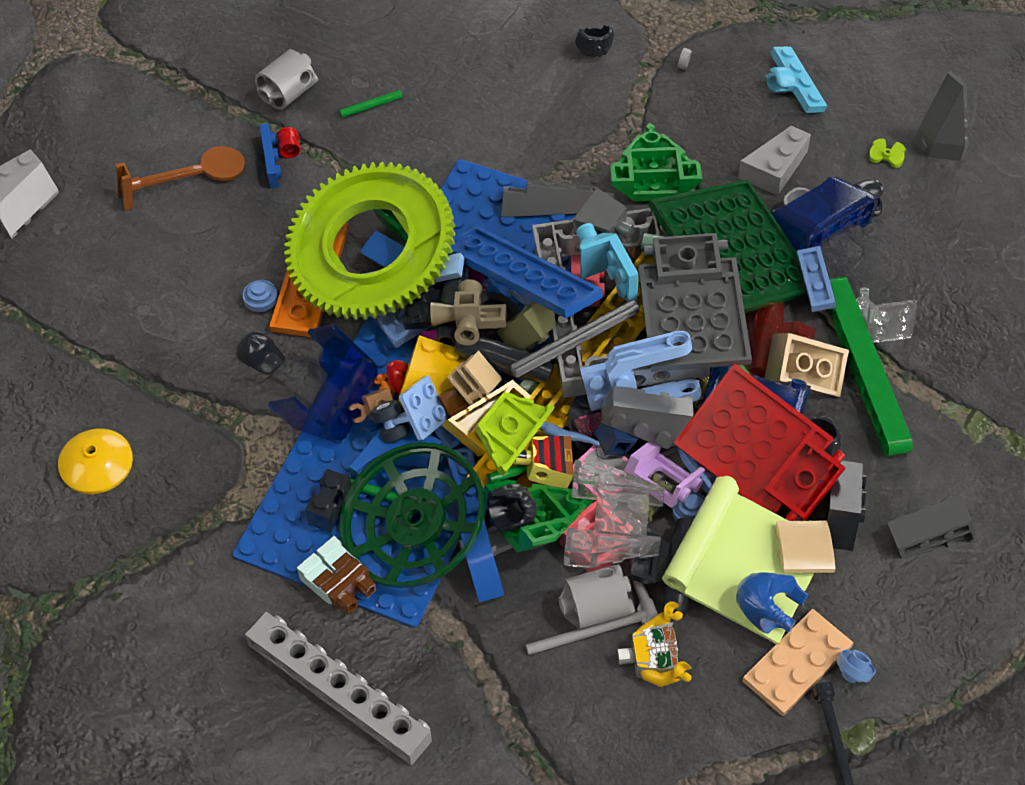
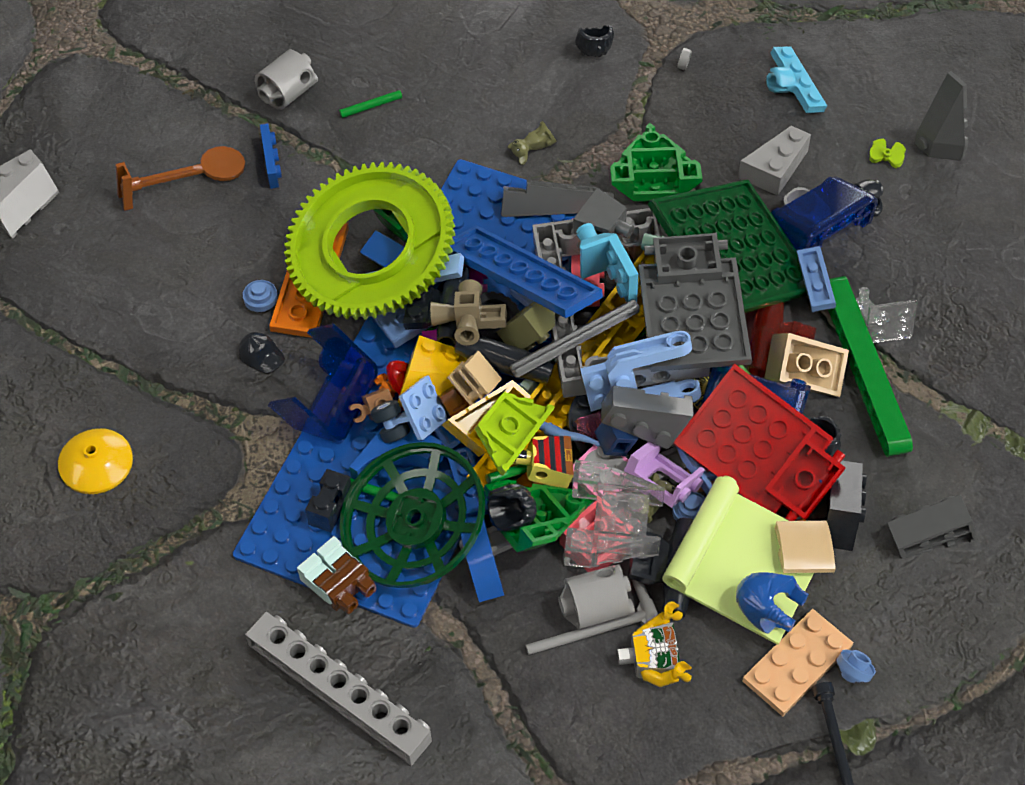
red wheel [277,127,301,158] -> none
none -> olive animal [508,121,557,165]

